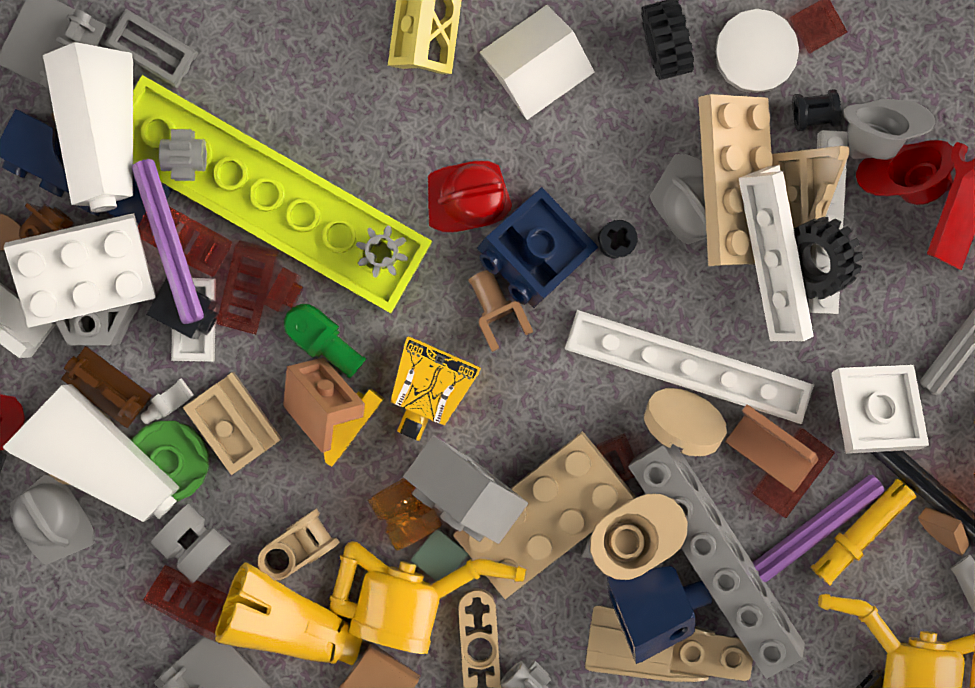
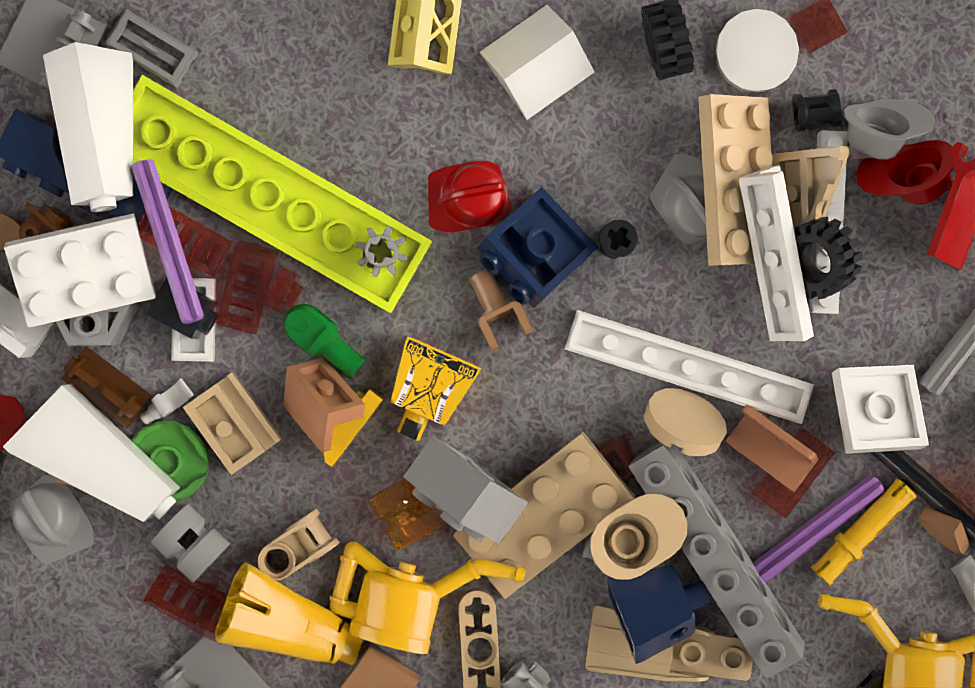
light grey gear [159,129,207,181] -> none
sand green tile [410,527,468,581] -> none

